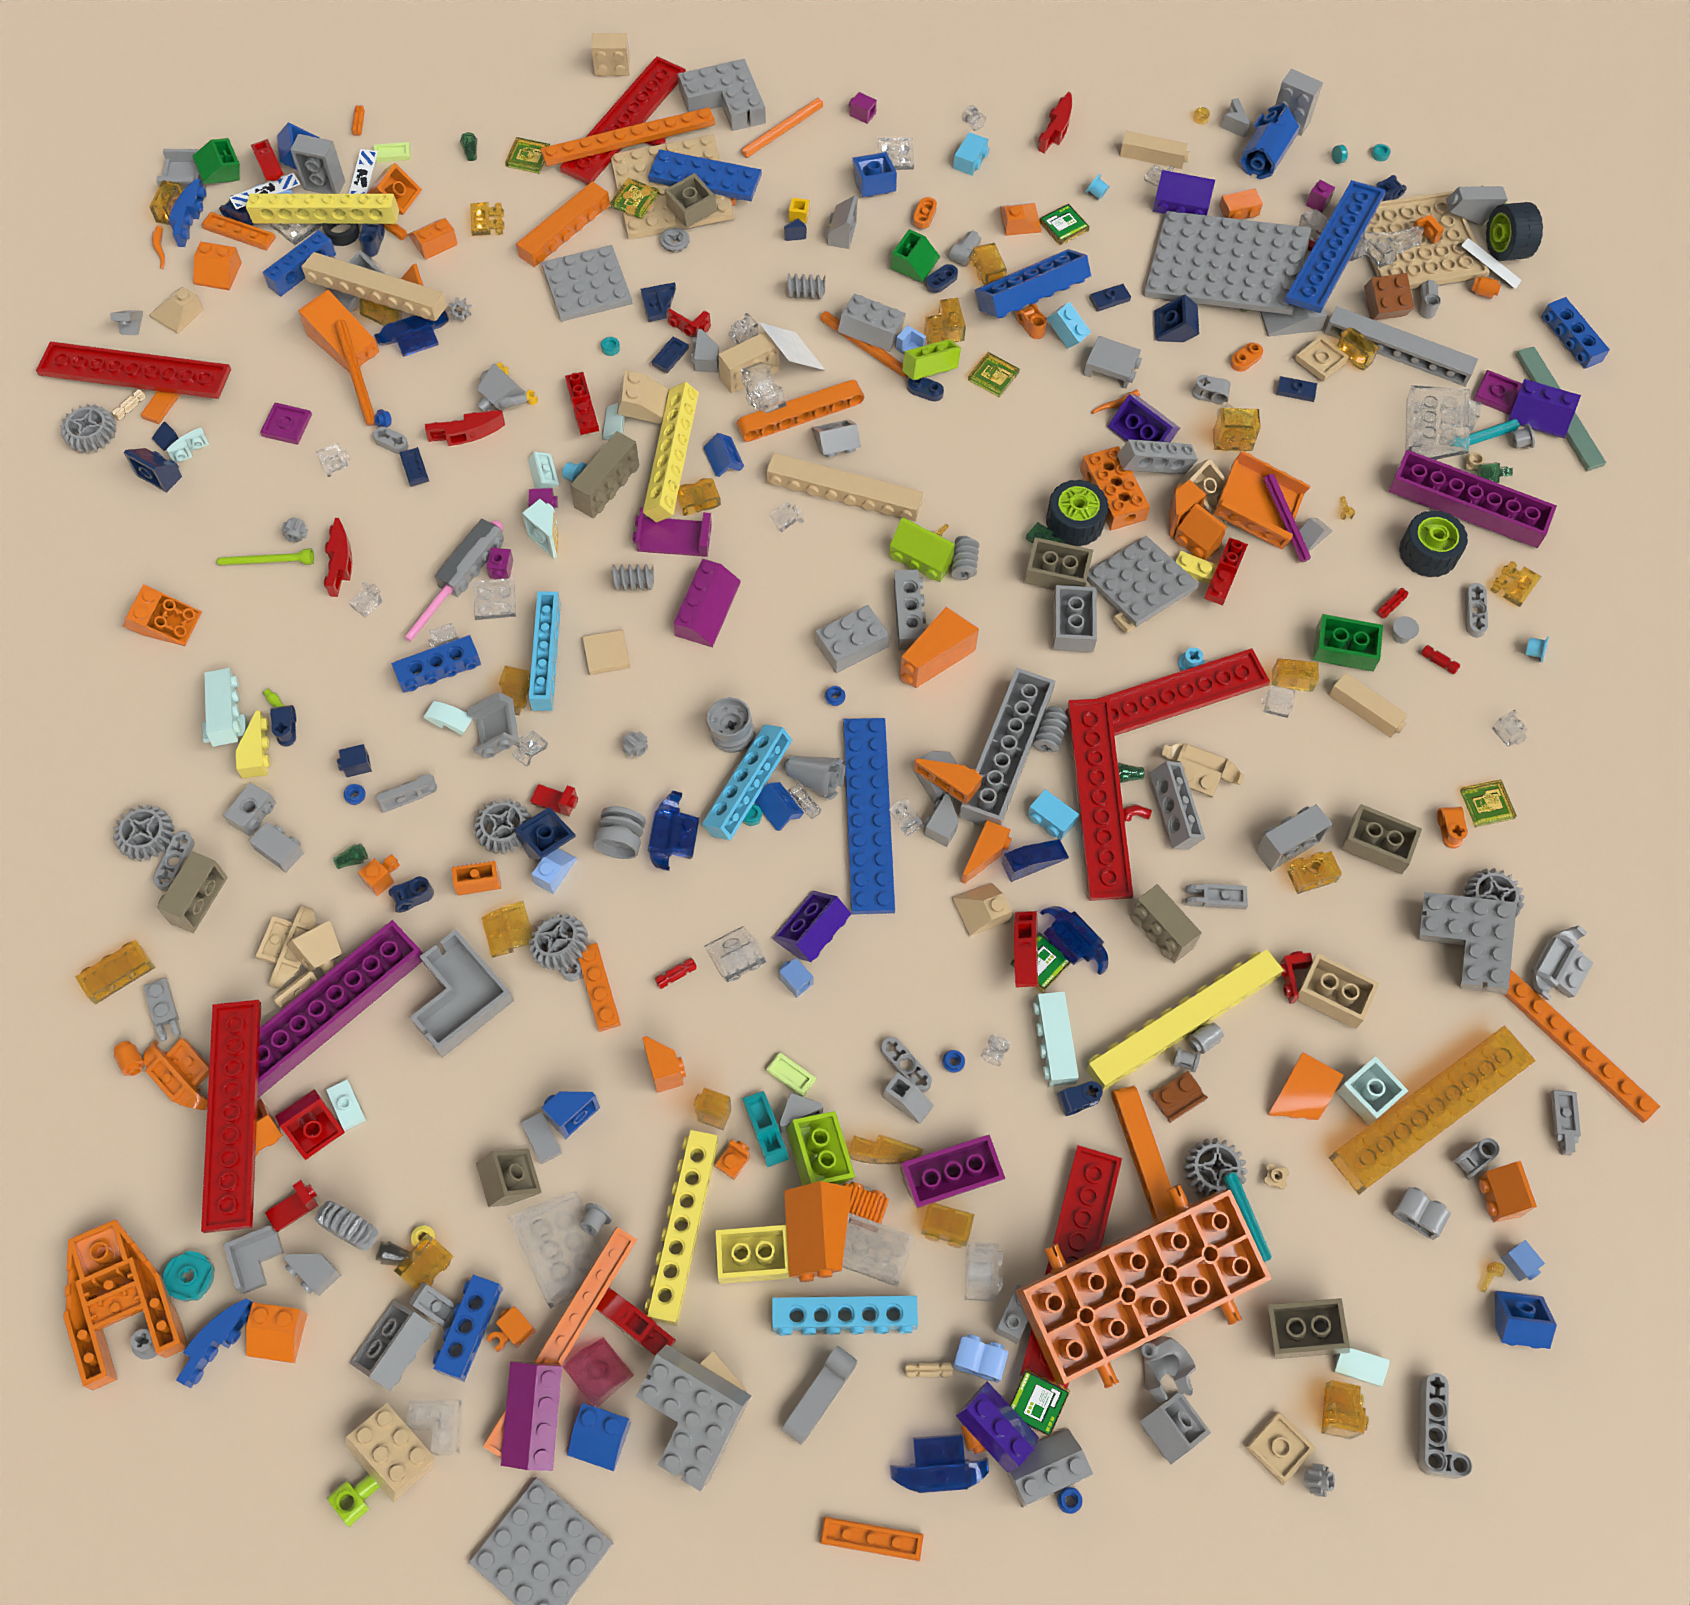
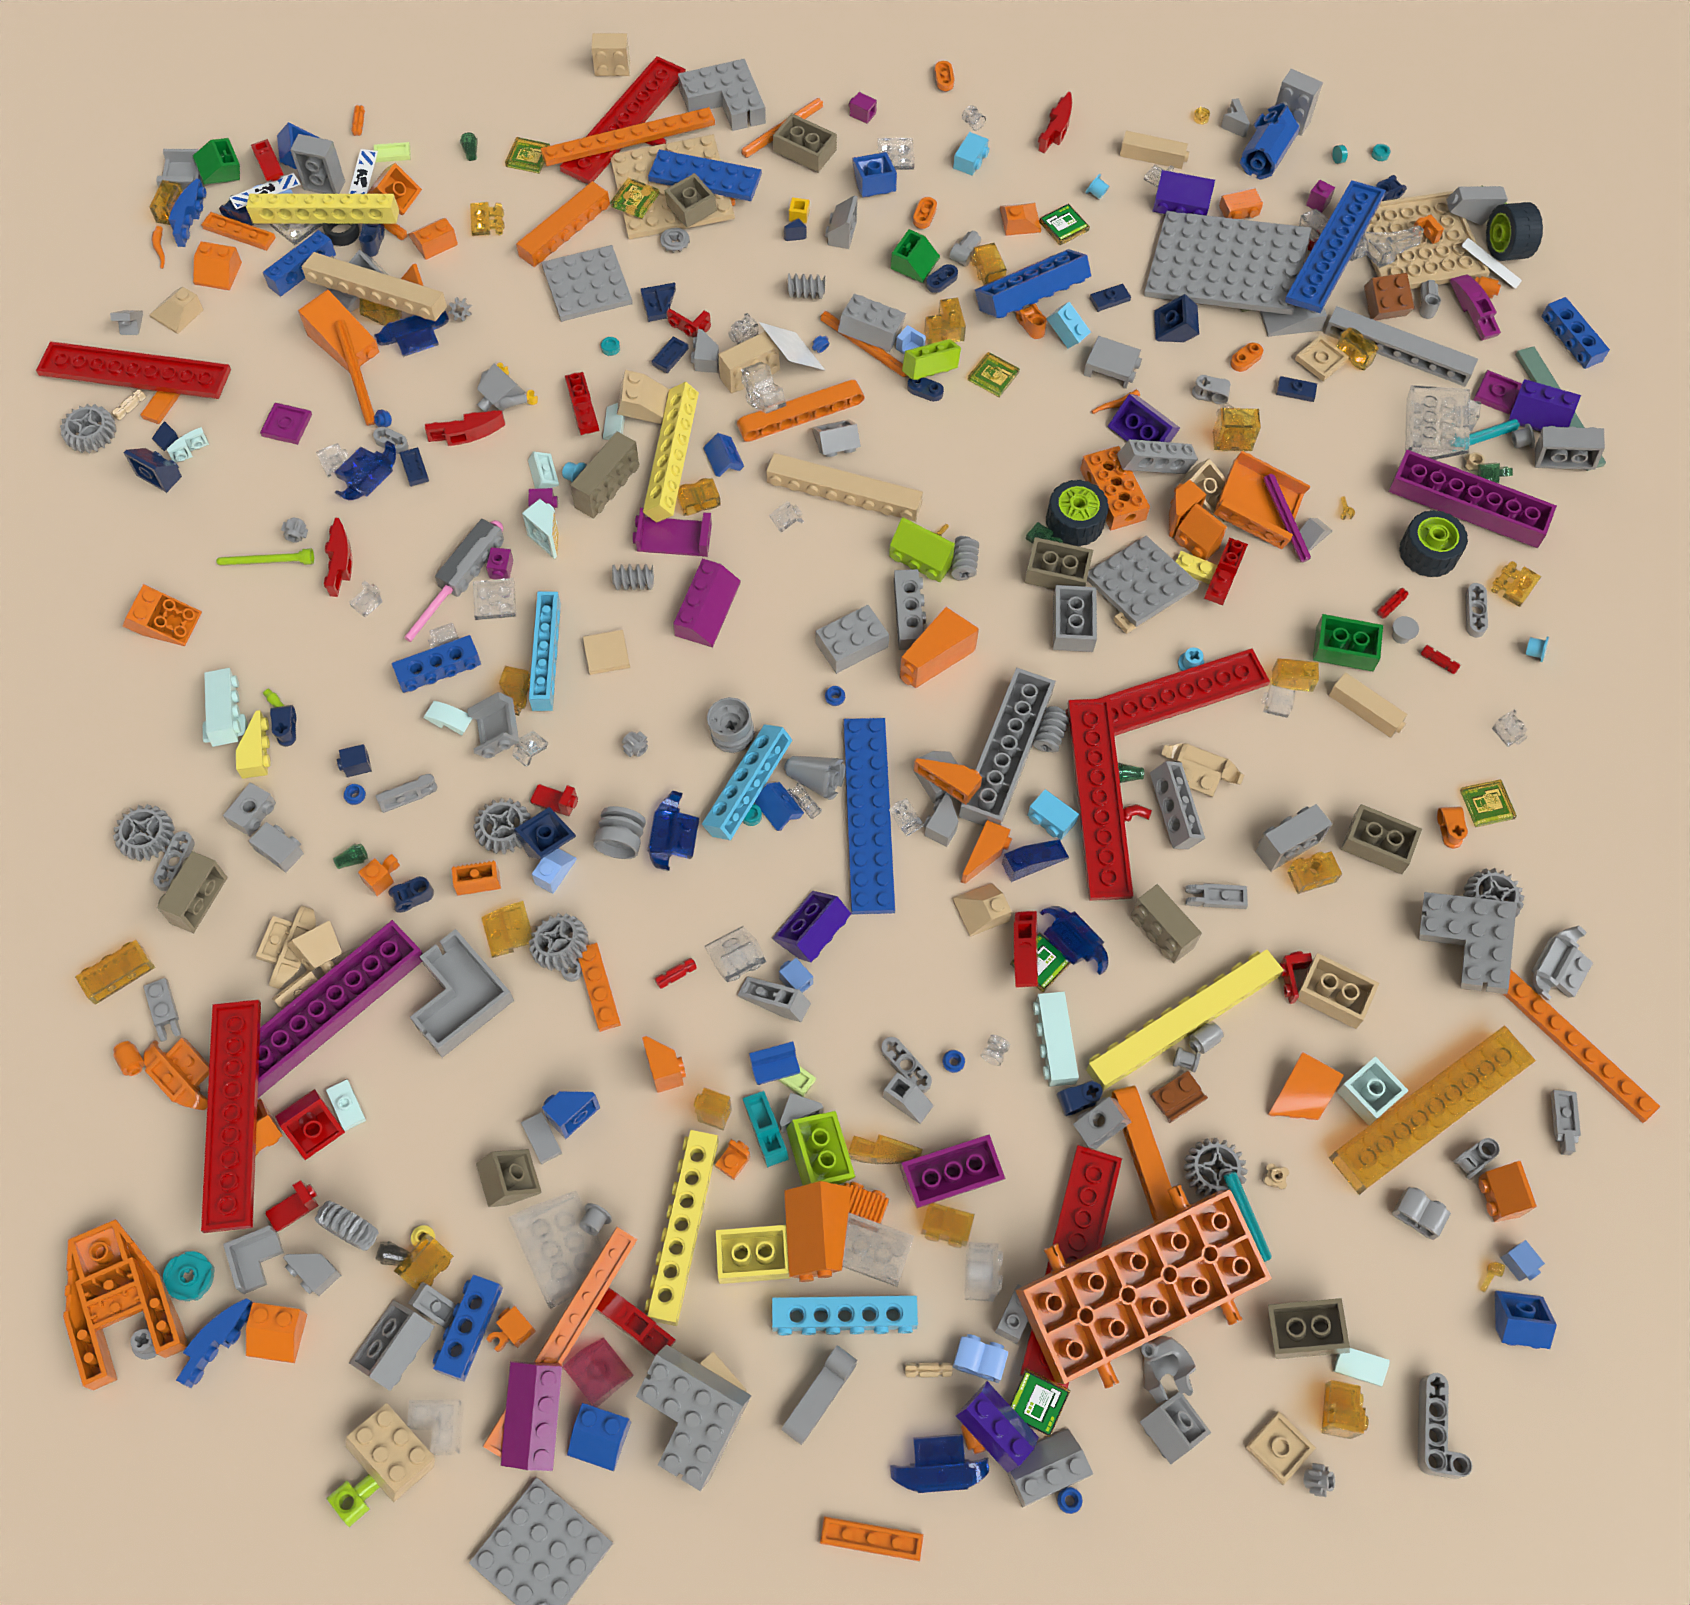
none -> clear blue plate [334,441,396,500]
none -> light grey slope [738,976,811,1022]
none -> blue panel [749,1041,800,1085]
none -> dark tan brick [773,113,837,172]
none -> blue plate [812,336,830,353]
none -> orange plate [935,61,954,91]
none -> light grey brick [1073,1097,1132,1149]
none -> magenta slope [1450,274,1501,340]
none -> light grey brick [1535,426,1605,470]

